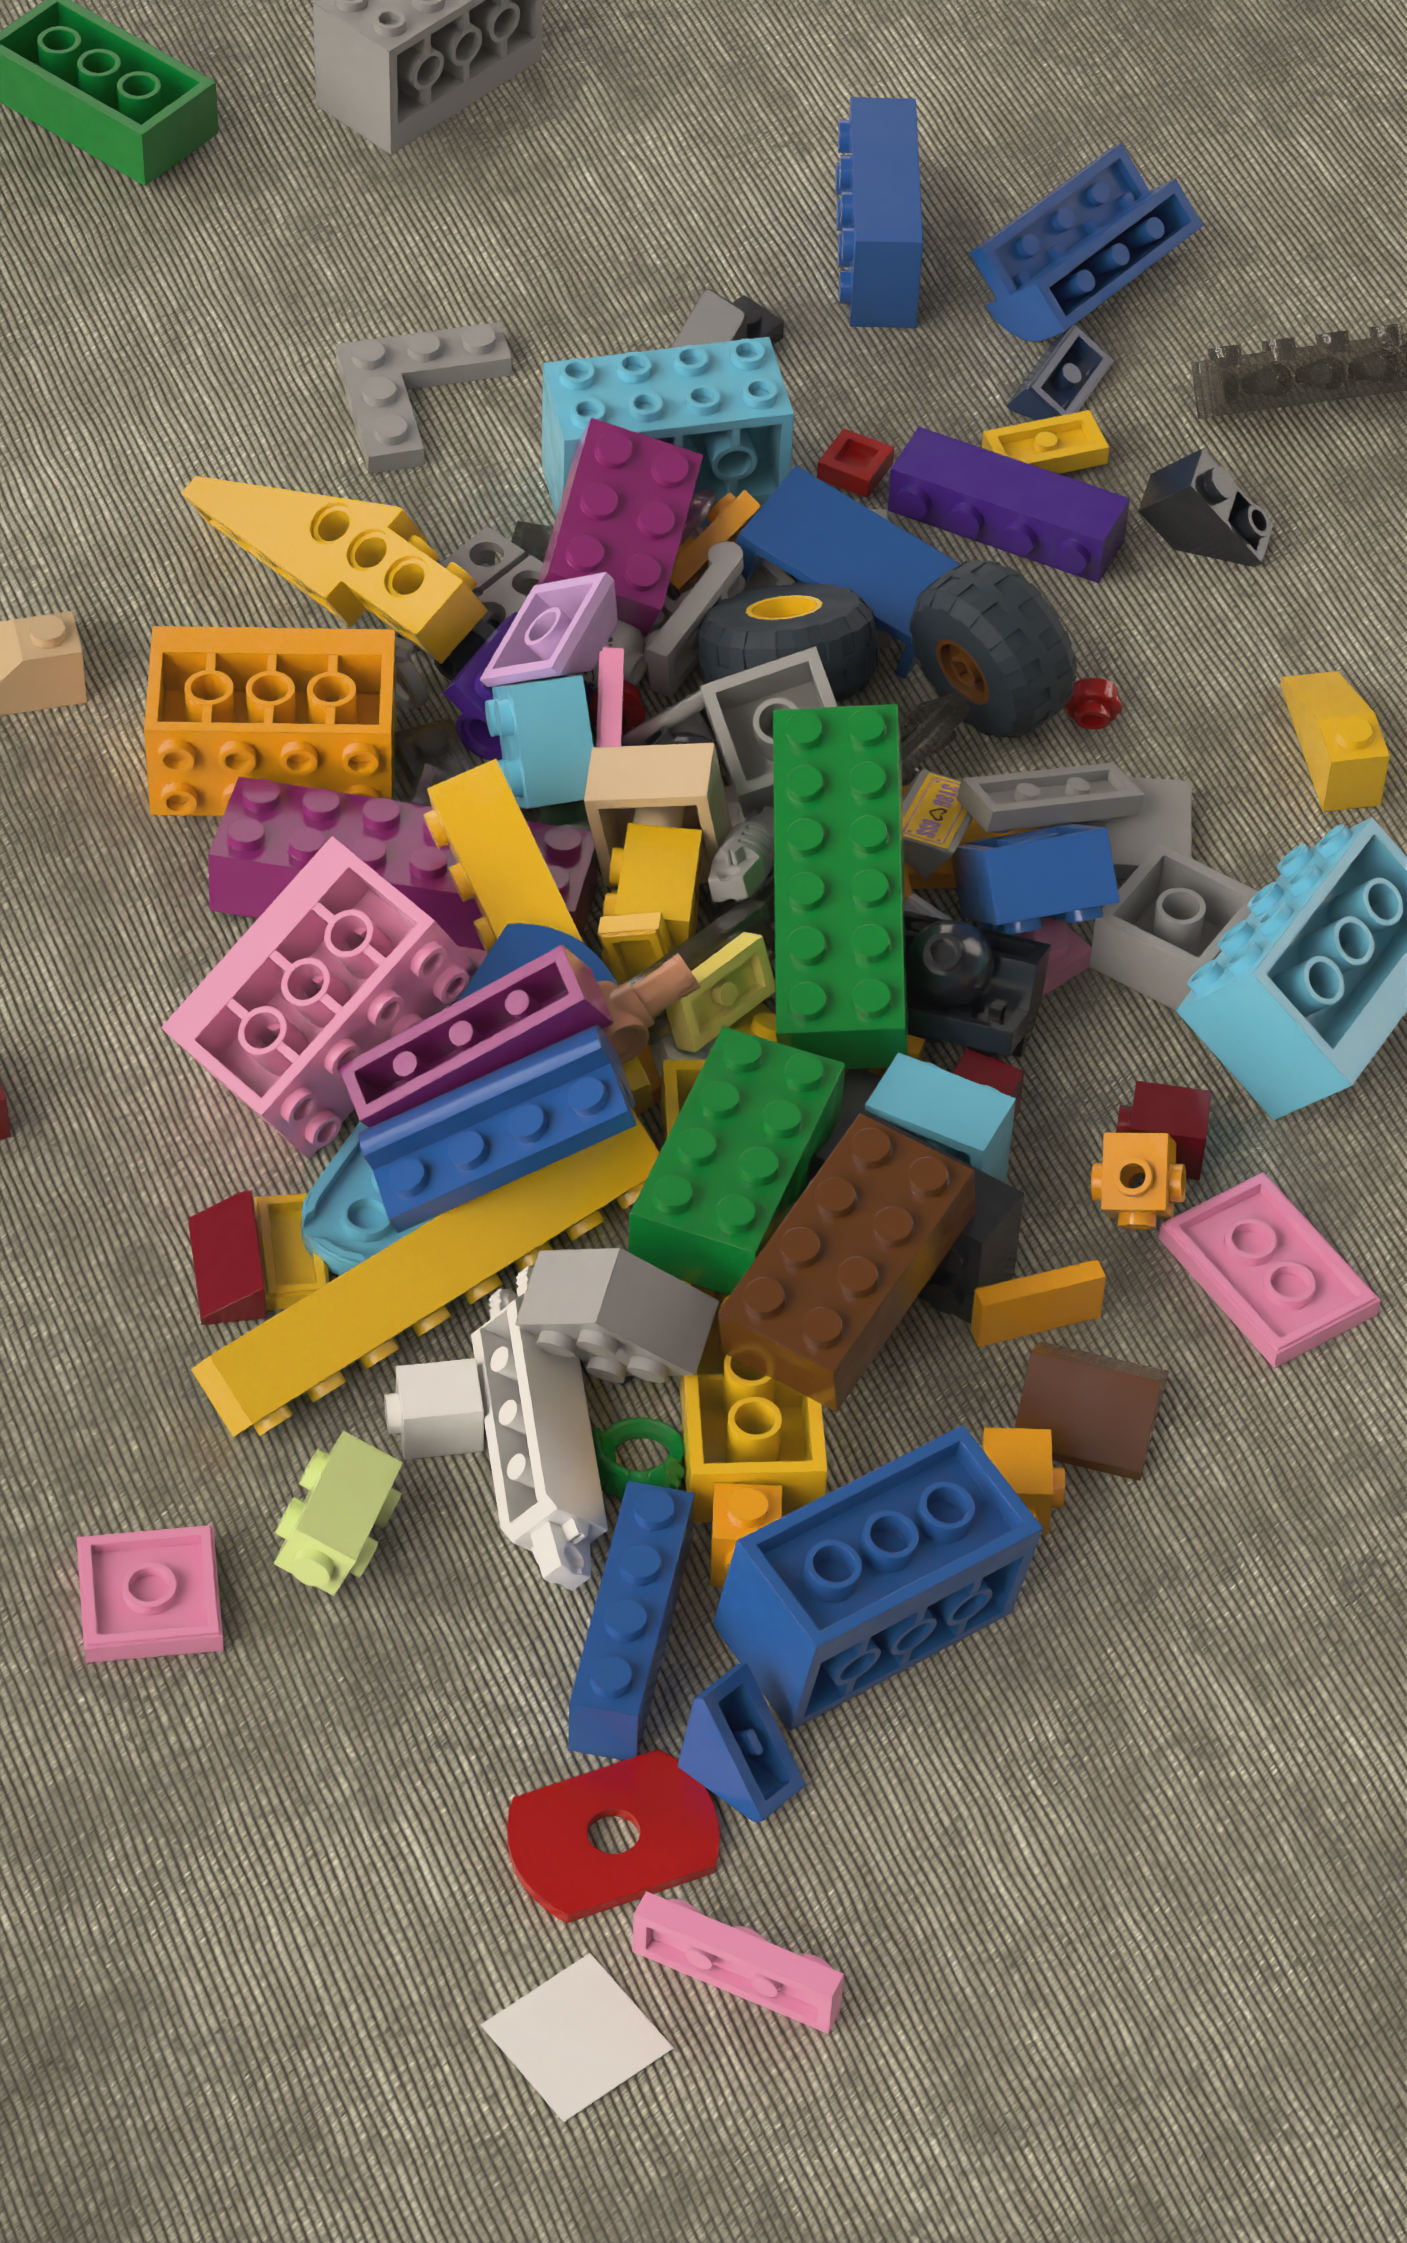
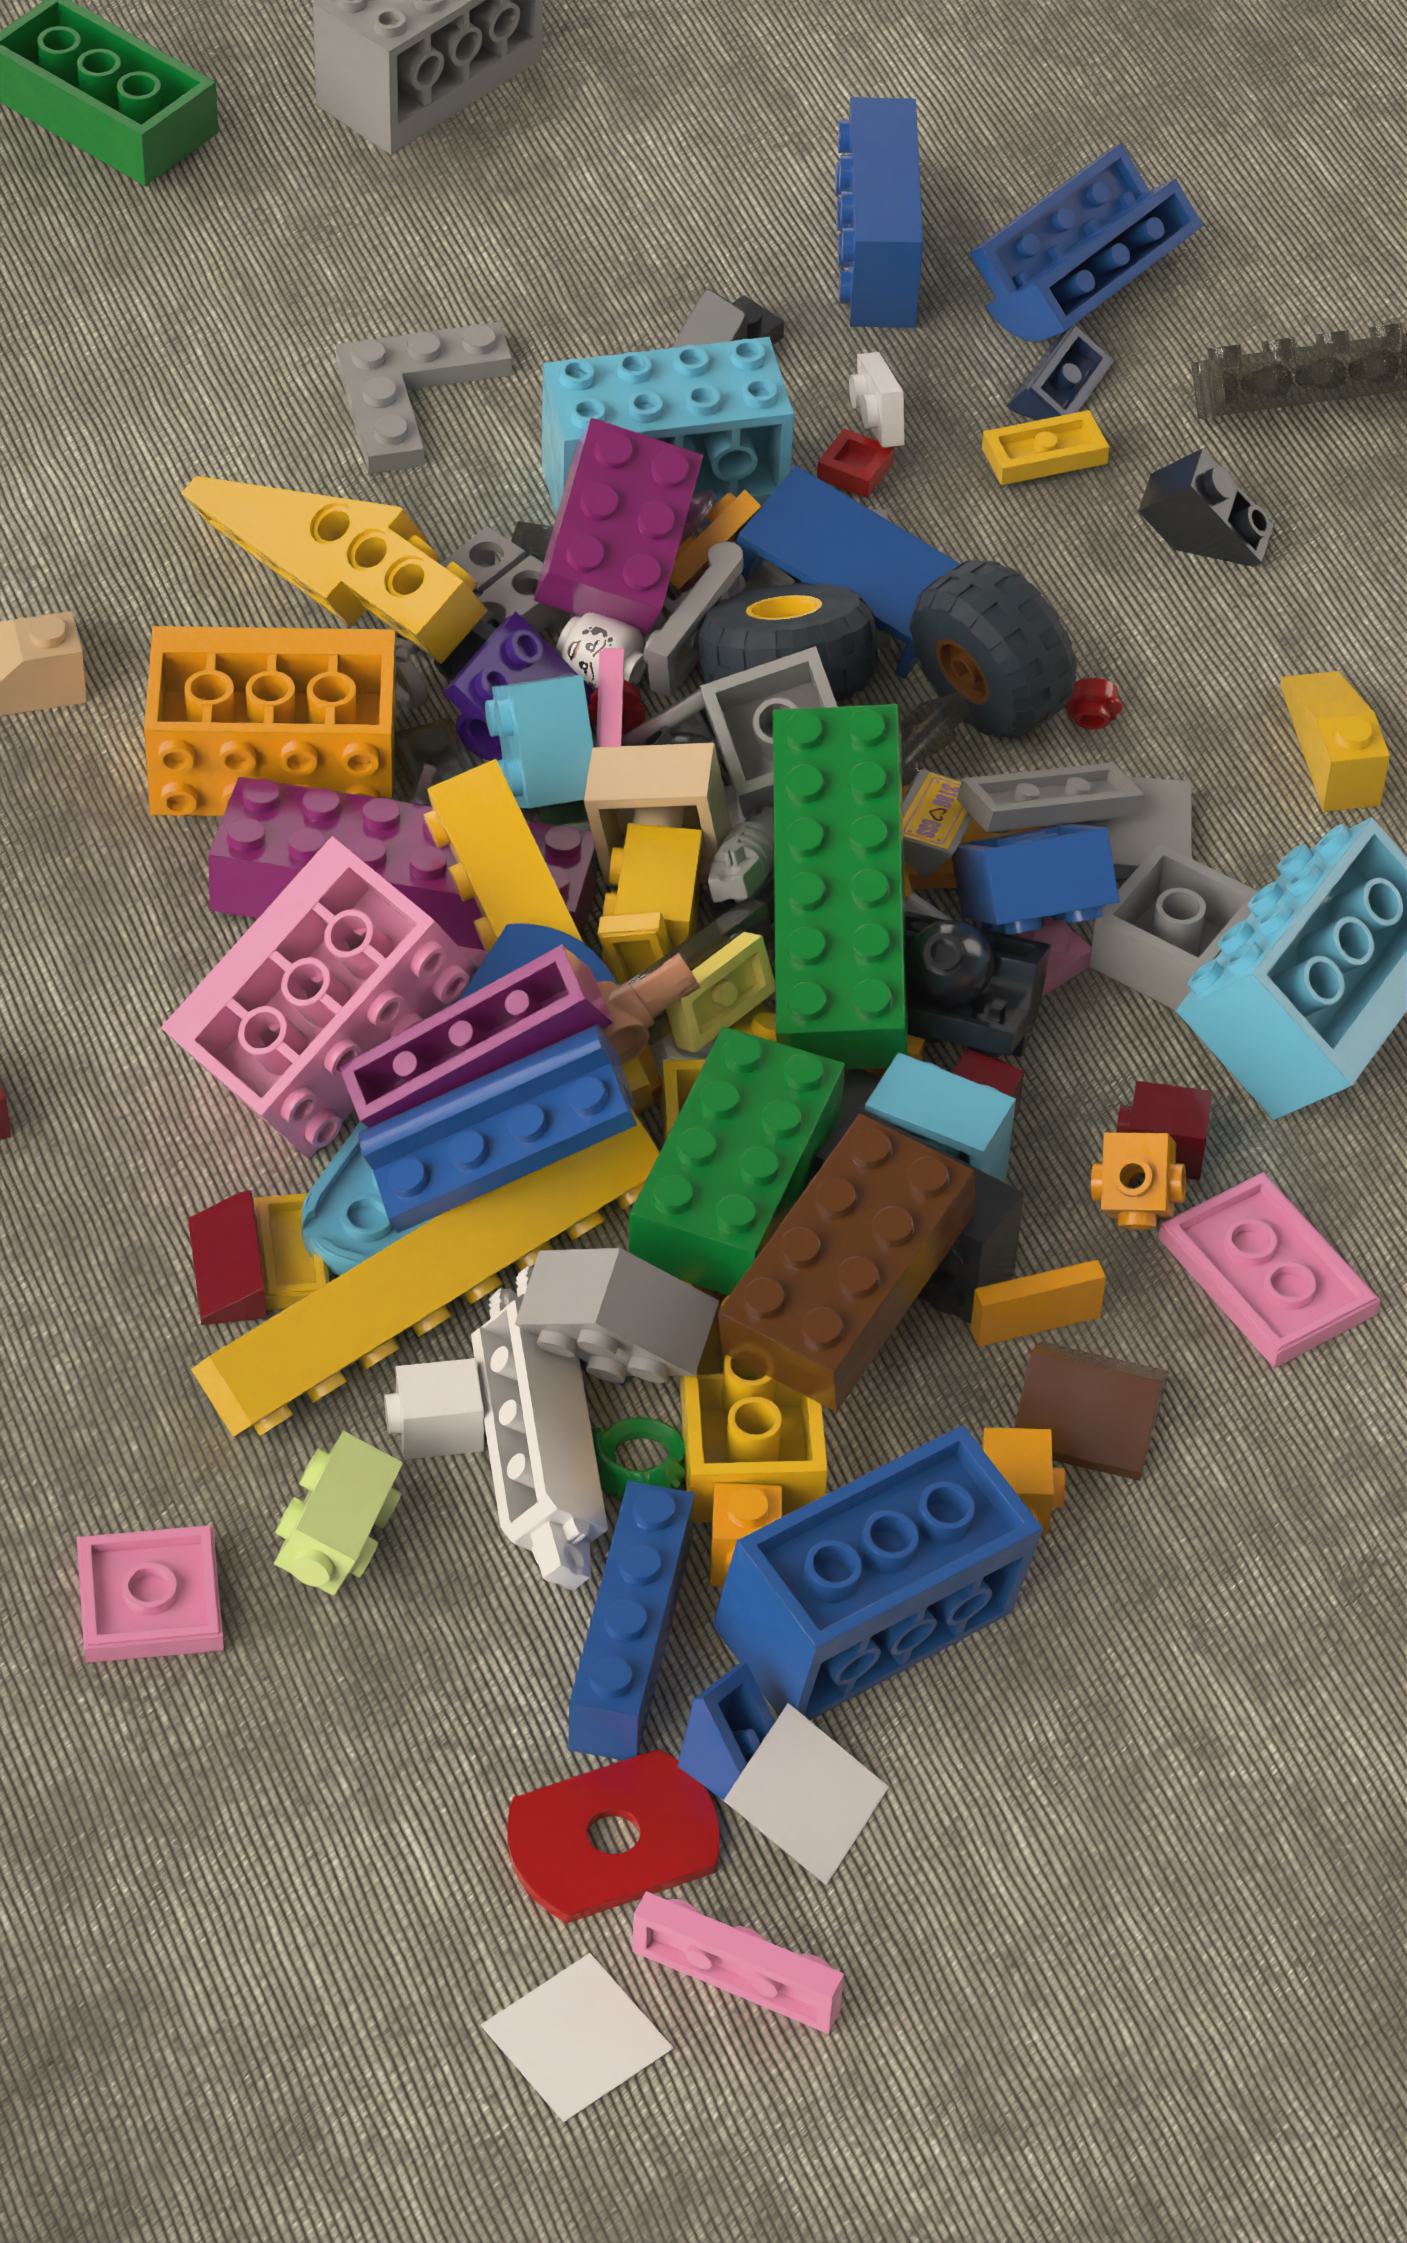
lavender slope [479,572,618,687] -> none
dark purple brick [887,427,1130,583] -> none
none -> white sticker [723,1703,889,1885]
none -> white plate [849,352,905,447]

